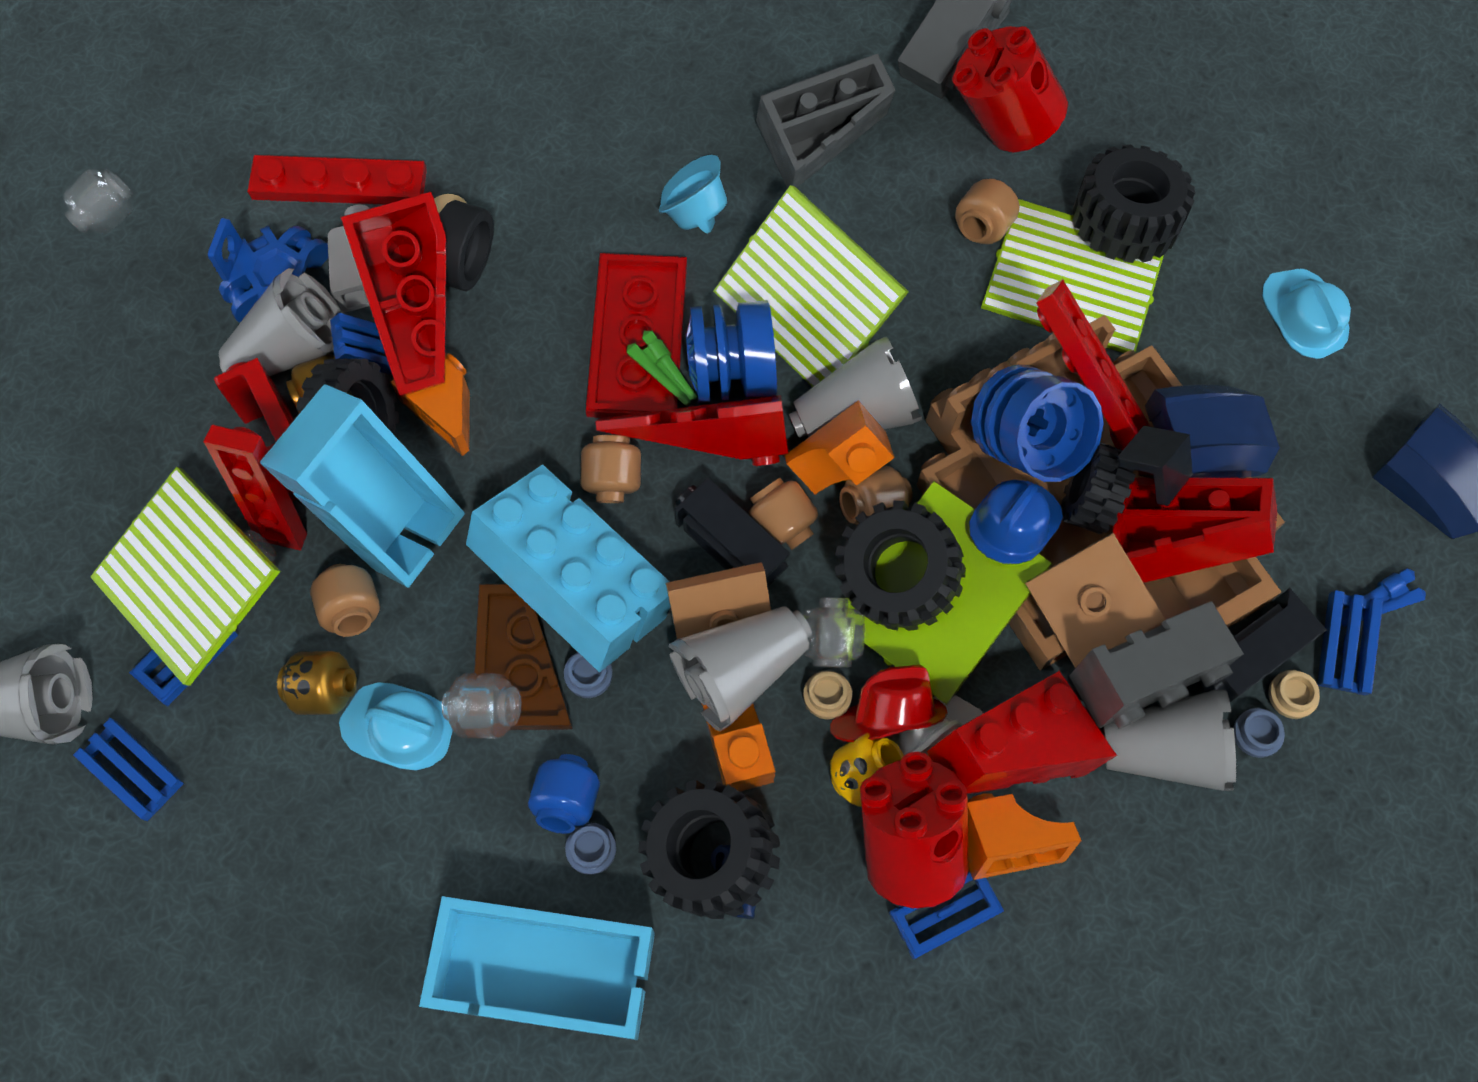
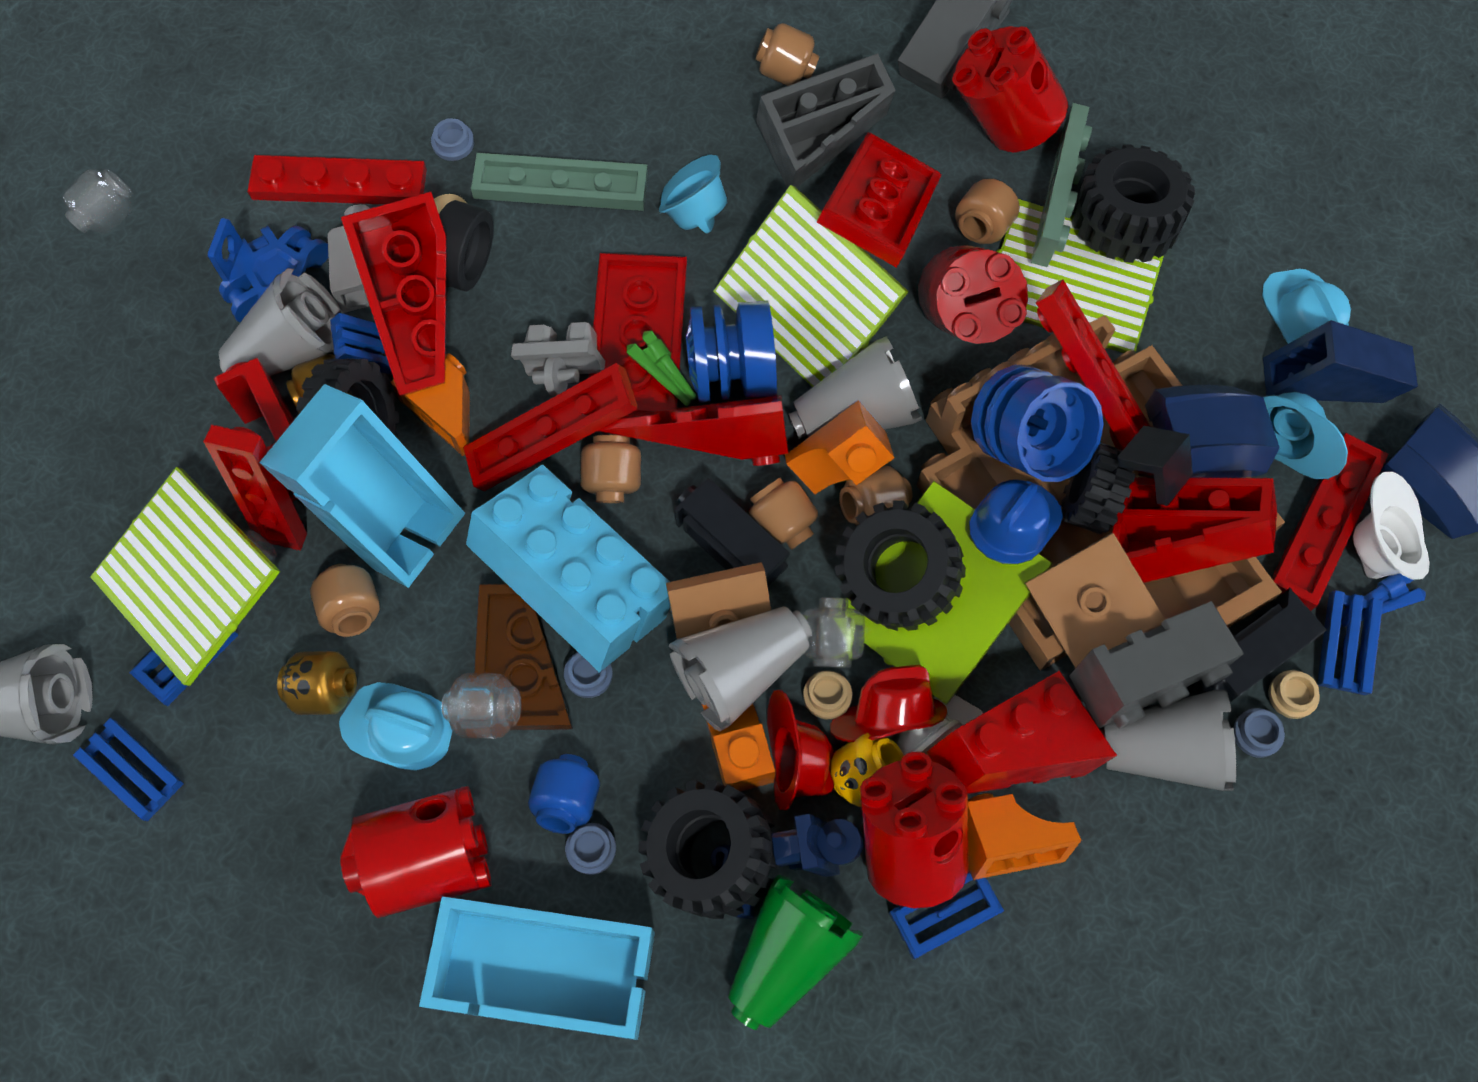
none -> red cylinder [340,786,492,918]
none -> sand blue plate [431,118,474,161]
none -> red plate [463,363,638,491]
none -> sand green plate [471,153,648,211]
none -> light grey hips [511,322,605,397]
none -> green cone [728,874,863,1030]
none -> medium nougat head [755,23,819,86]
none -> red piece [767,689,834,810]
none -> dark blue hips [772,814,863,877]
none -> red tile [817,132,942,268]
none -> red cylinder [918,245,1028,344]
none -> sand green plate [1030,103,1092,267]
none -> dark blue slope [1263,320,1418,403]
none -> medium azure piece [1263,392,1348,479]
none -> red plate [1272,433,1388,611]
none -> white piece [1353,472,1430,580]

